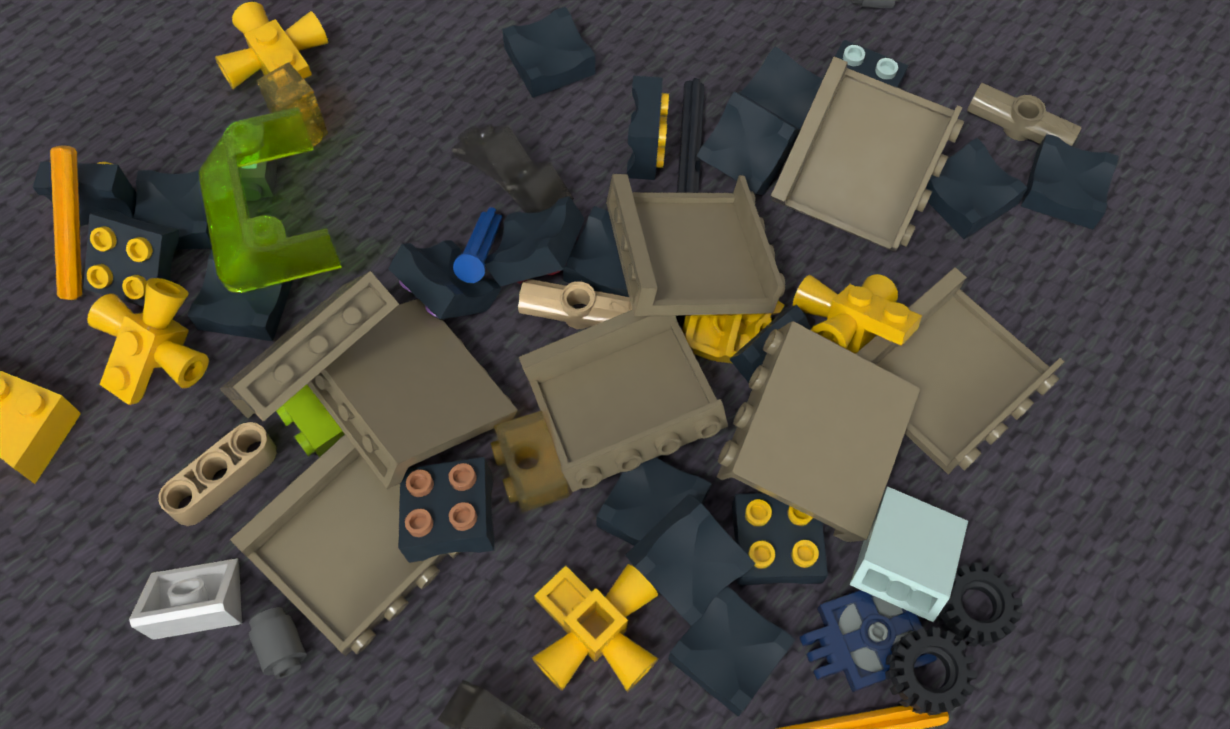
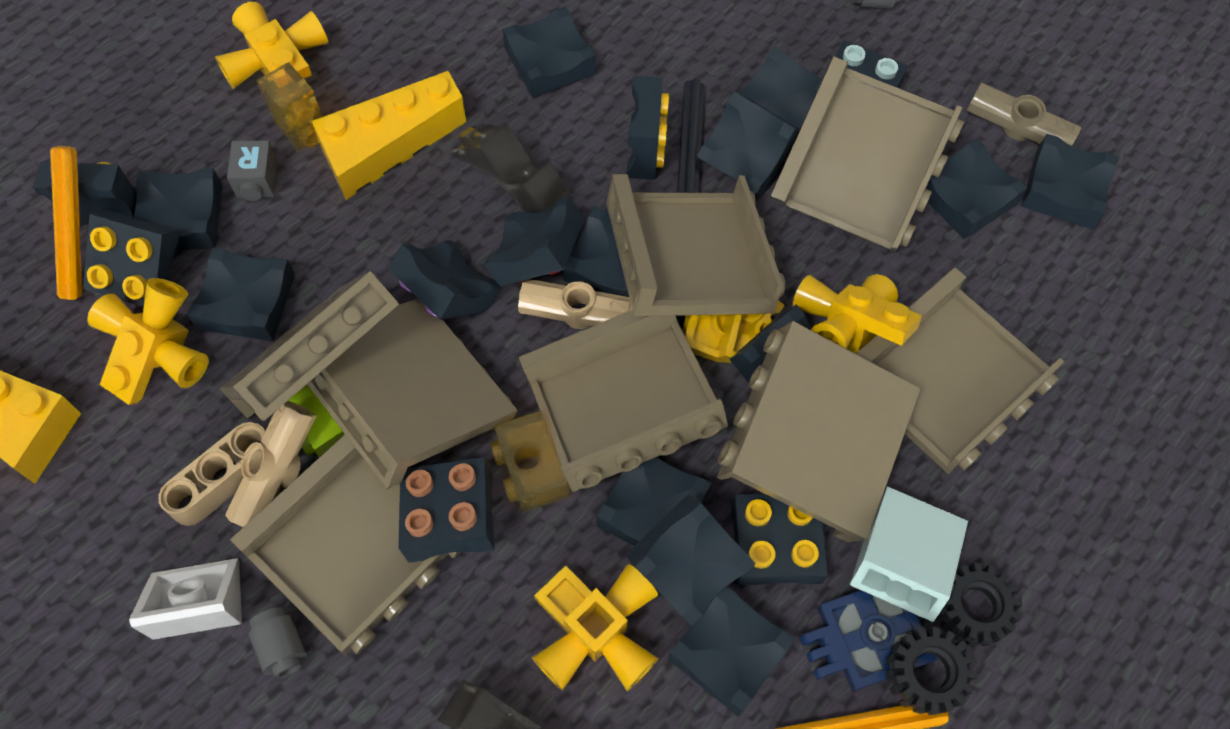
clear neon green windscreen [199,107,342,293] -> none
blue axle [453,207,502,283] -> none
none -> tan piece [225,401,316,527]
none -> yellow wedge [311,71,466,200]

